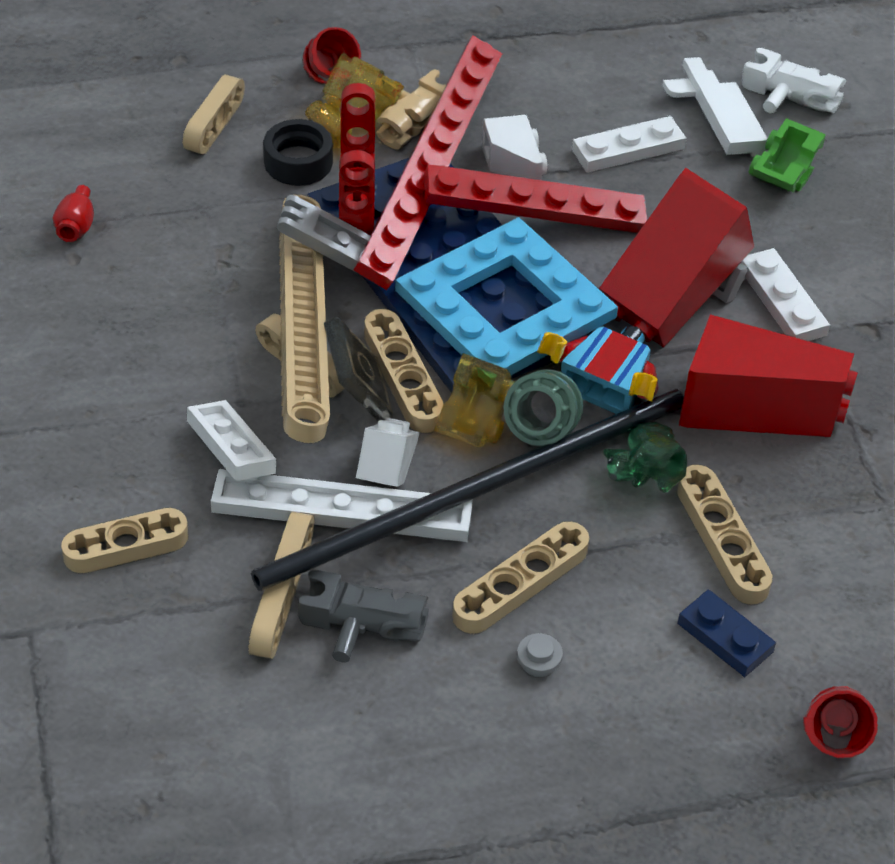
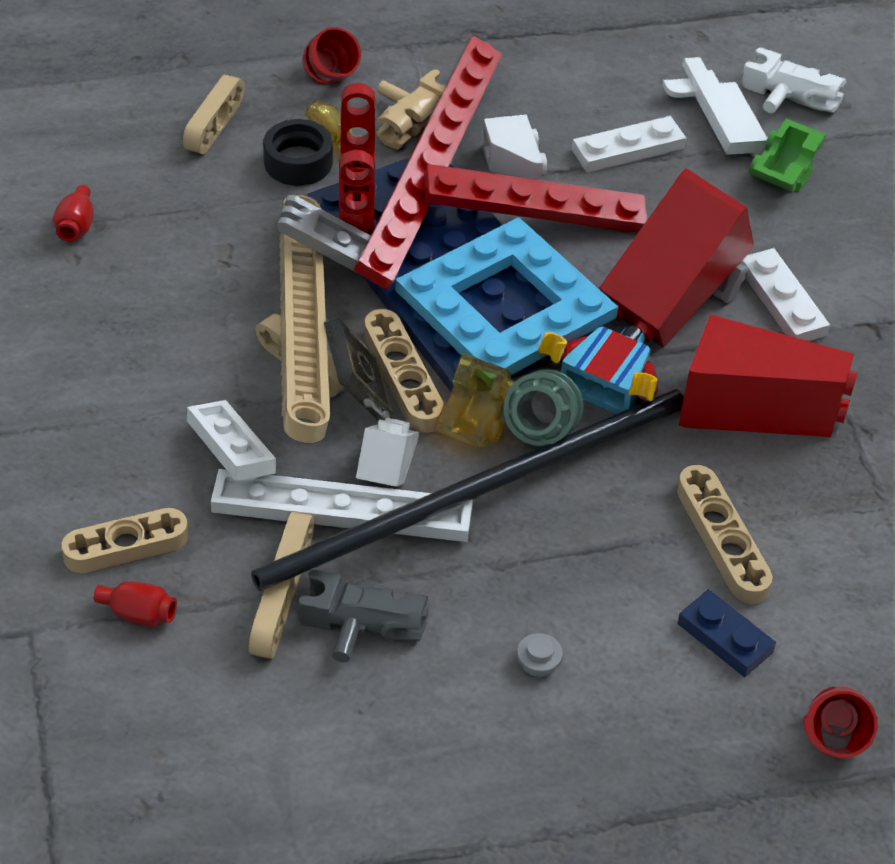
clear yellow cylinder [322,53,404,124] -> none
tan beam [452,522,589,634] -> none
clear green animal [603,422,687,493] -> none
none -> red plant [93,581,177,628]

